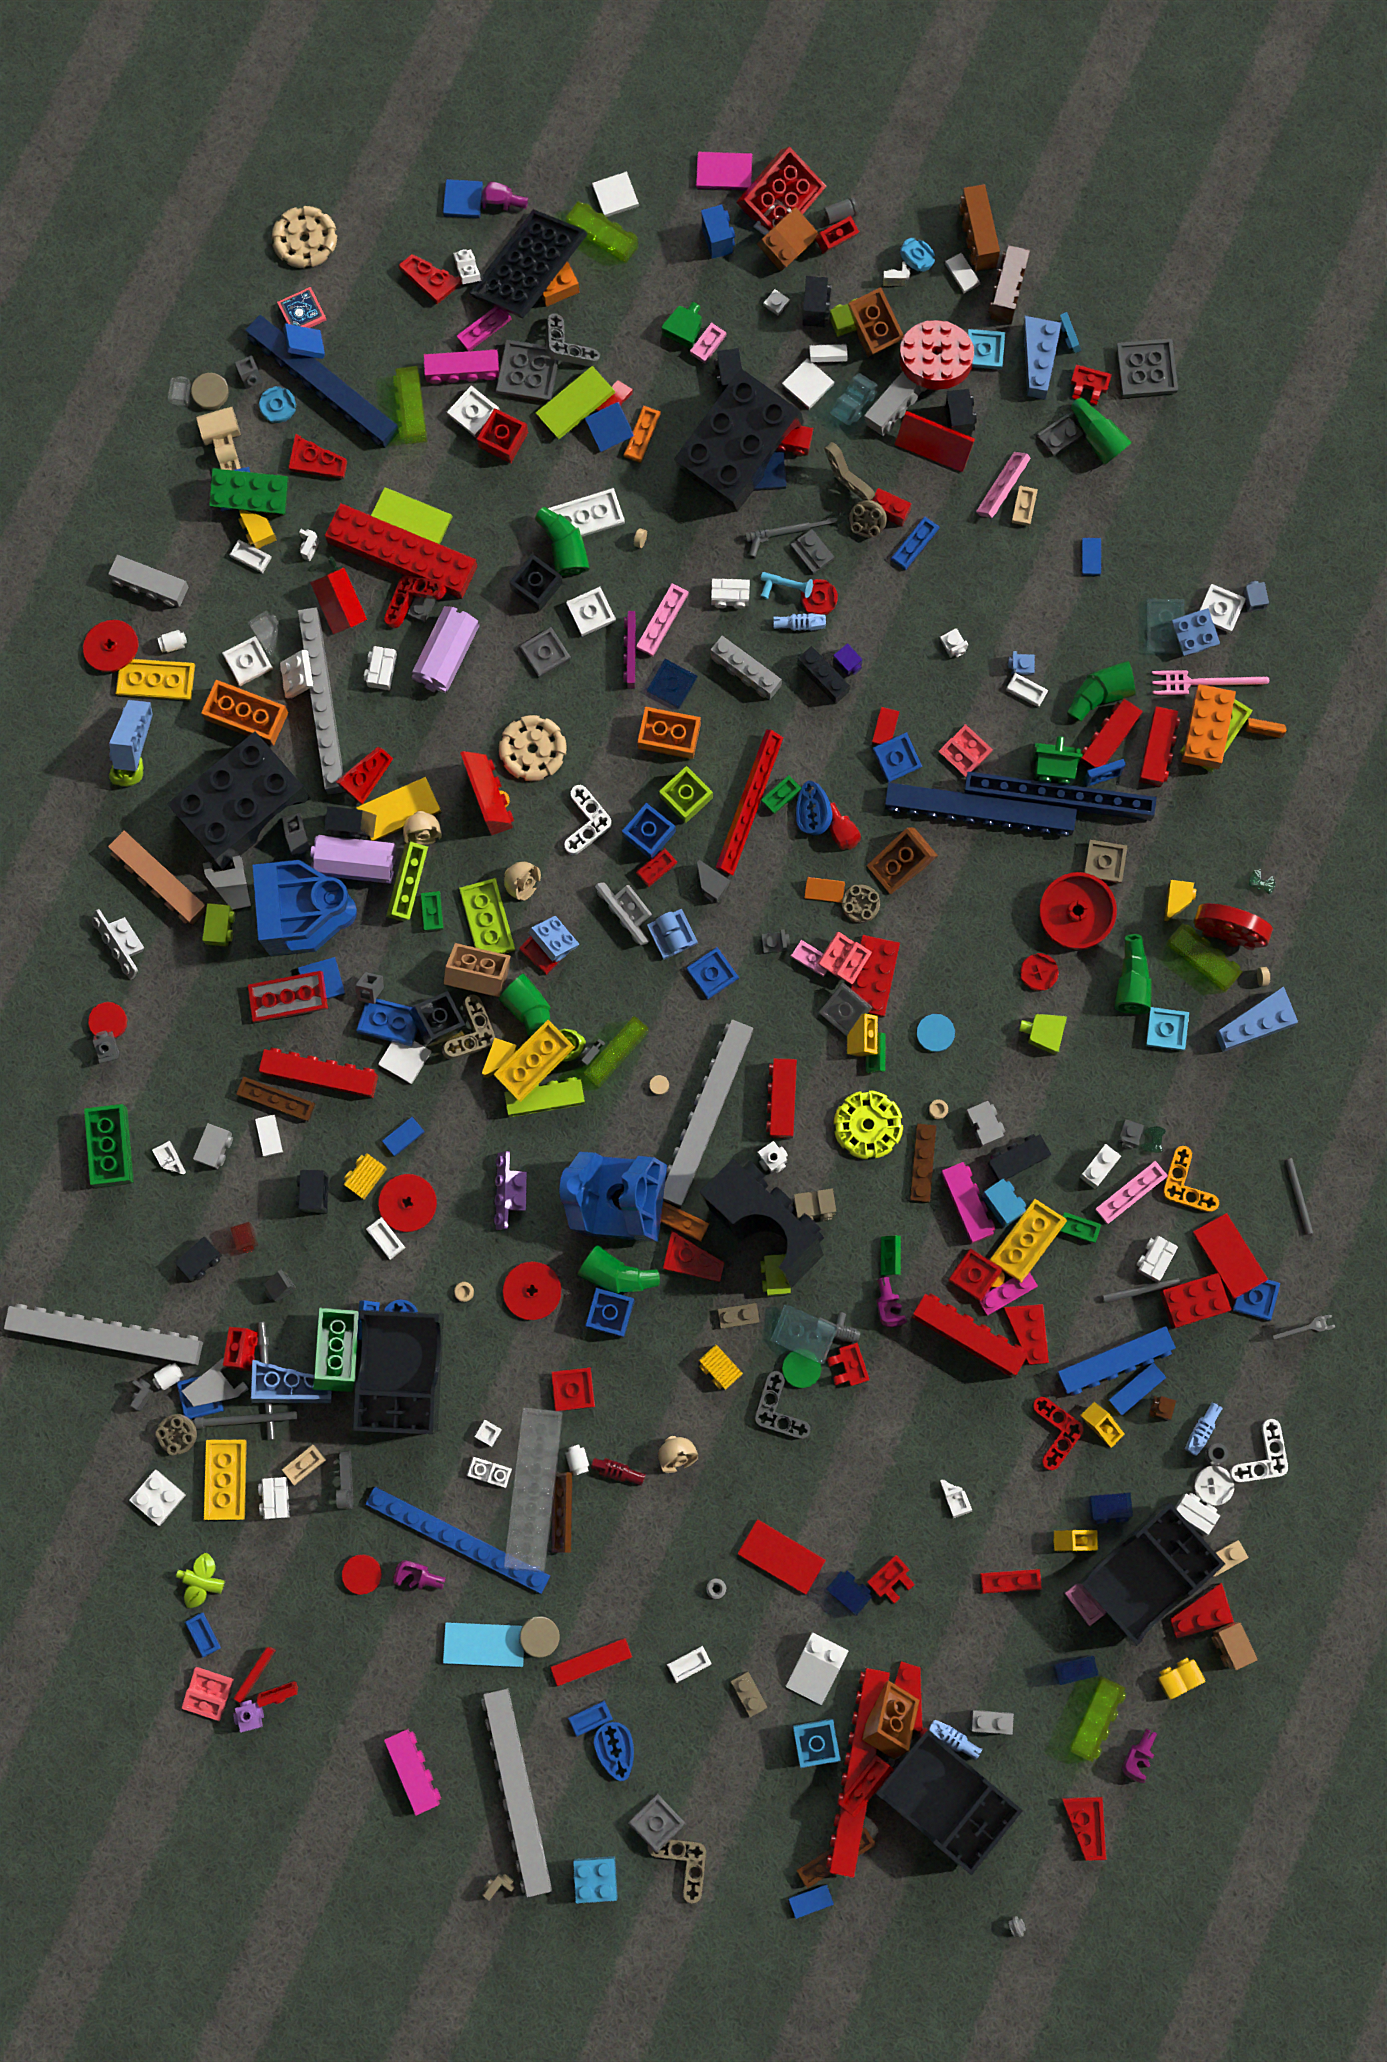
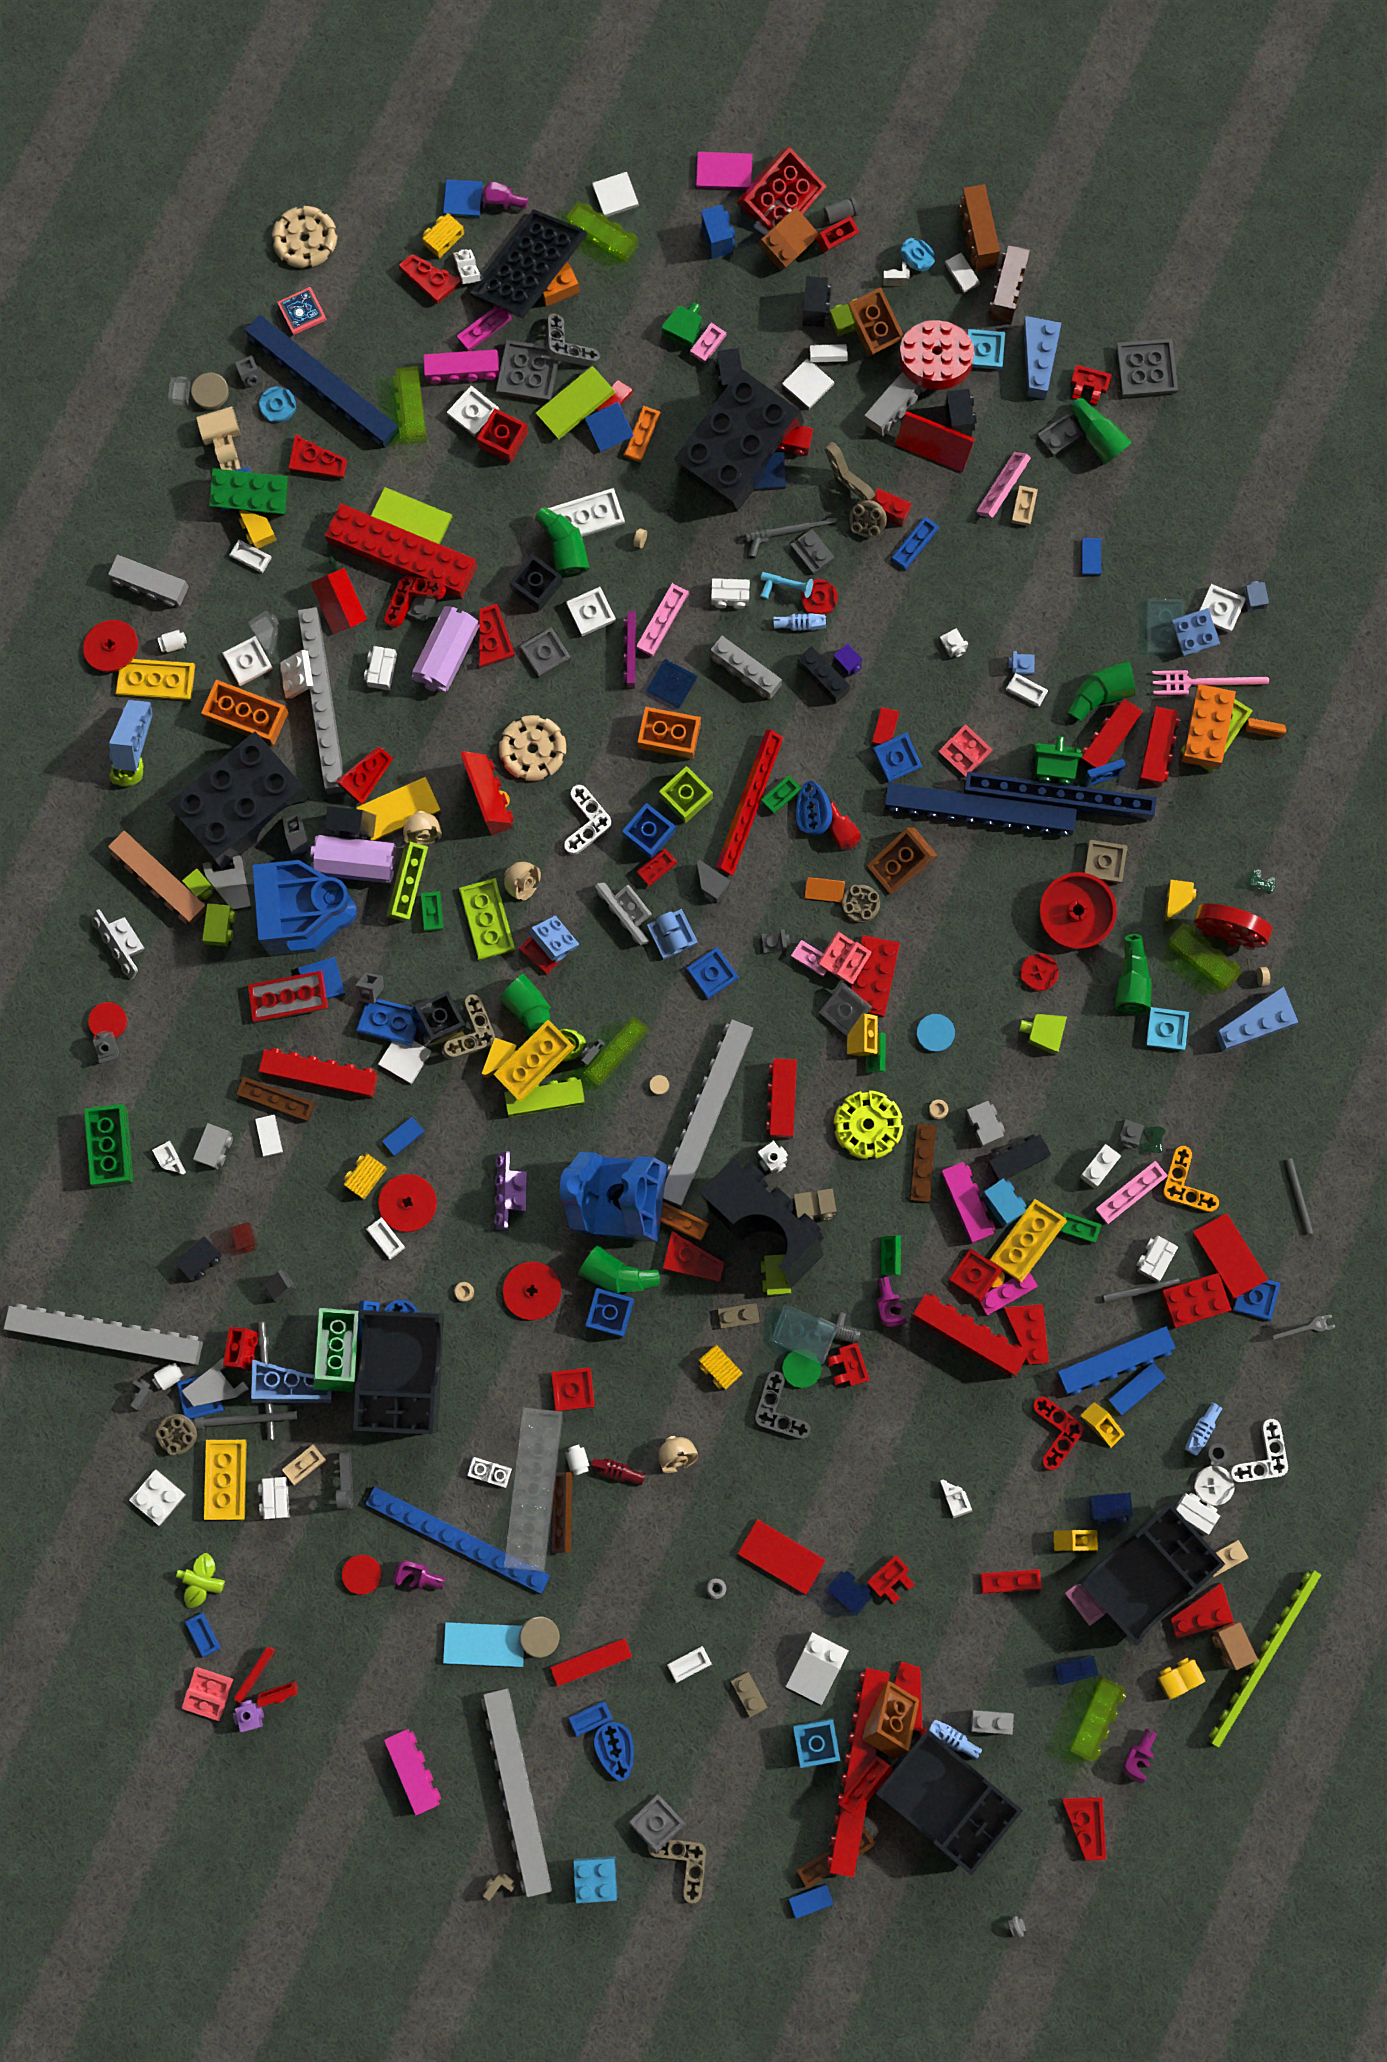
blue tile [283,323,325,359] -> none
black brick [296,1170,329,1214] -> none
white bracket [299,529,320,561] -> none
medium nougat brick [444,943,511,997] -> none
white plate [475,1420,502,1447] -> none
white plate [764,289,789,316] -> none
clear light blue brick [830,373,877,425] -> none
dark azure plate [1059,312,1082,353] -> none
reddish brown brick [1149,1396,1176,1421] -> none
none -> lime brick [182,869,214,901]
none -> yellow brick [422,213,464,258]
none -> red wing [479,604,515,668]
none -> lime plate [1209,1570,1321,1748]

